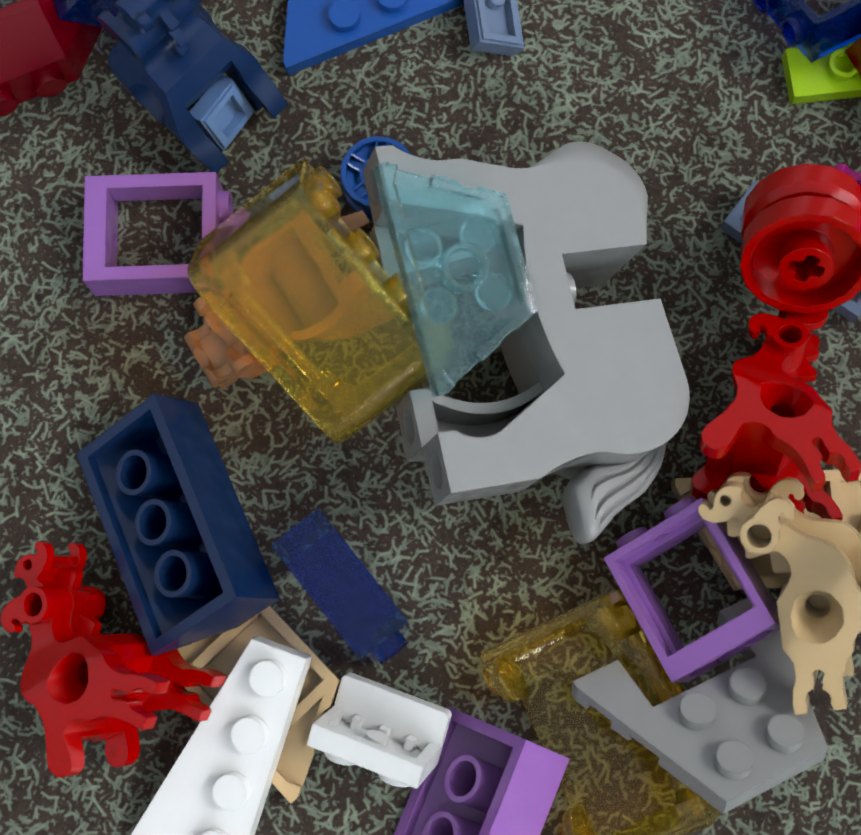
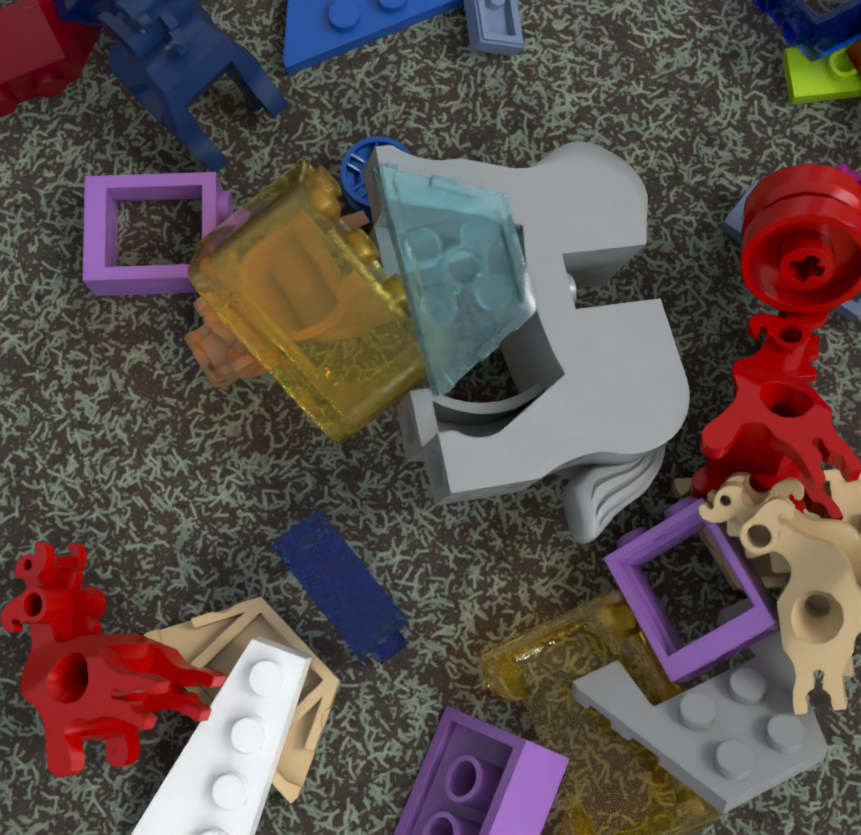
dark blue slope [77,393,280,655] -> none
medium blue tile [190,75,255,151] -> none
white bracket [307,672,452,789] -> none

